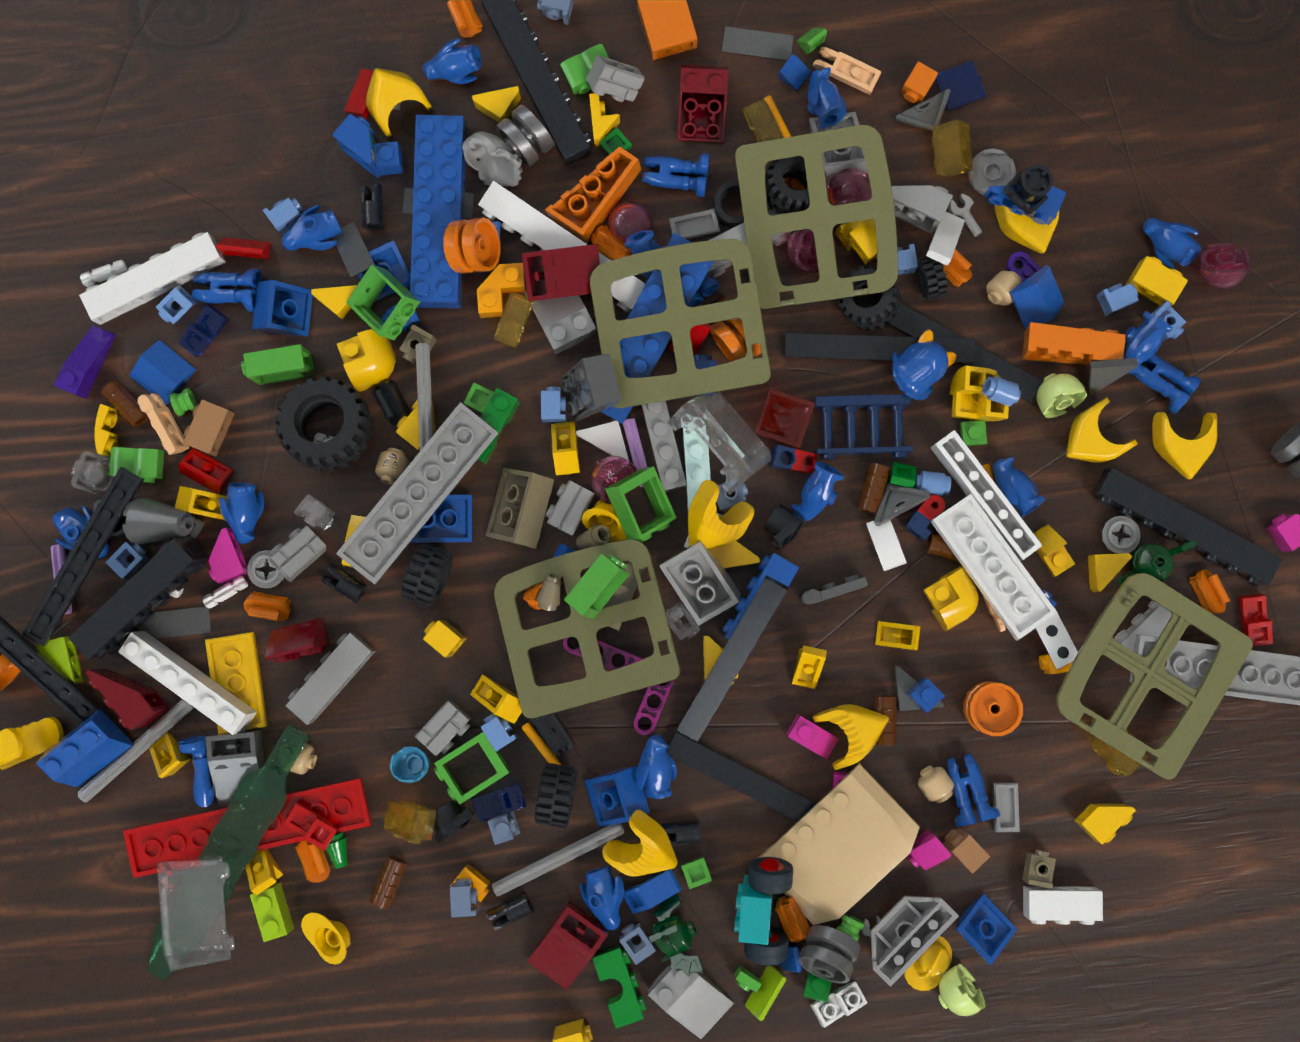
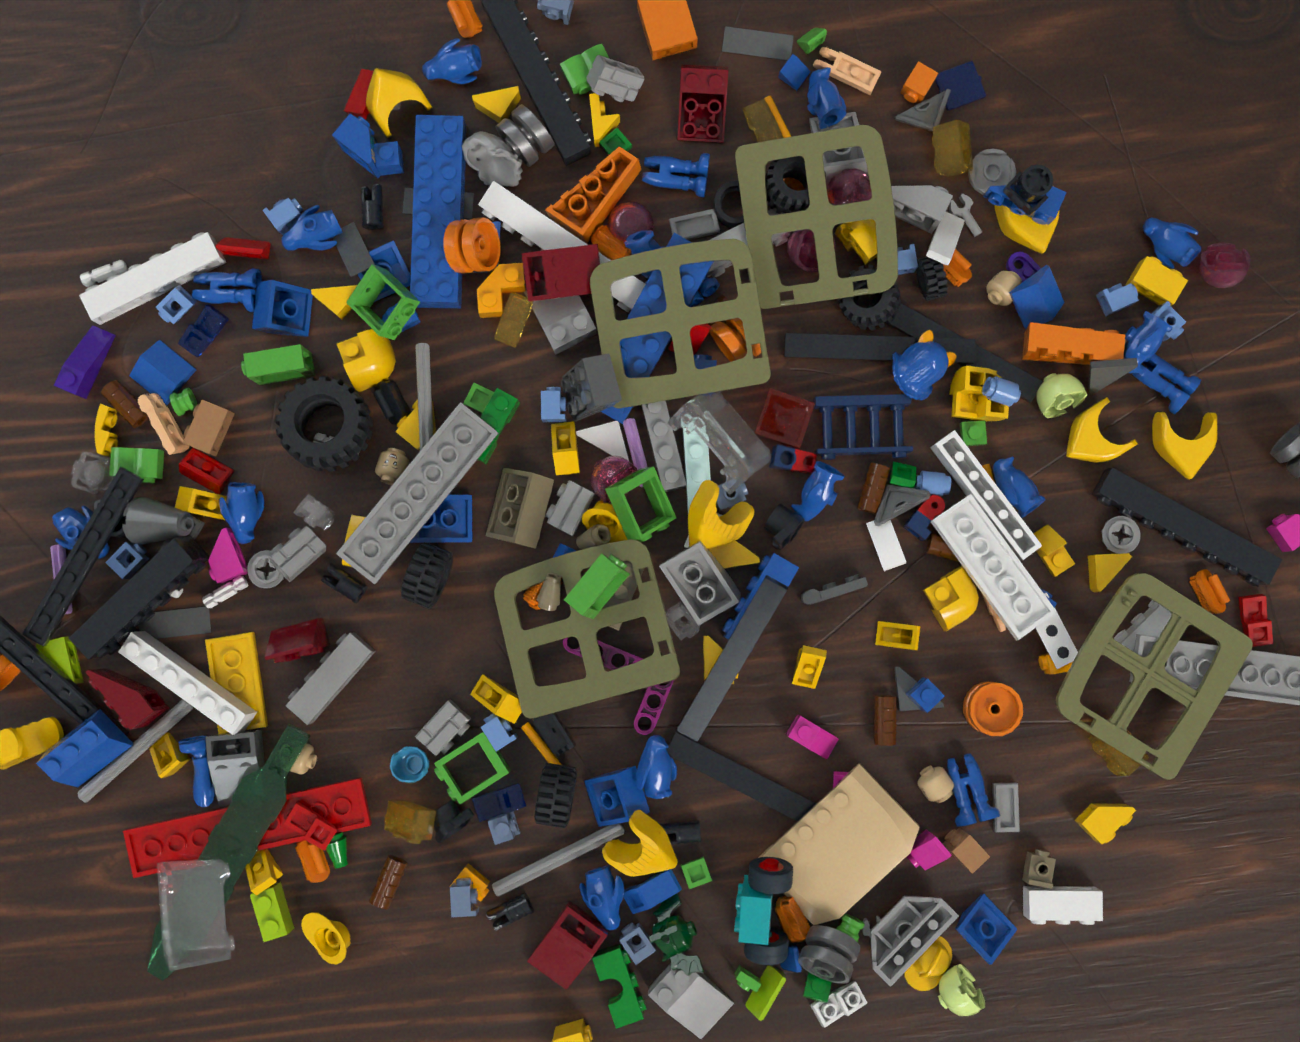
orange piece [244,591,291,621] -> none
dark tan brick [399,324,437,364] -> none
yellow brick [423,620,467,658] -> none
yellow animal [812,704,889,770] -> none
dark green helmet [1116,539,1197,585] -> none

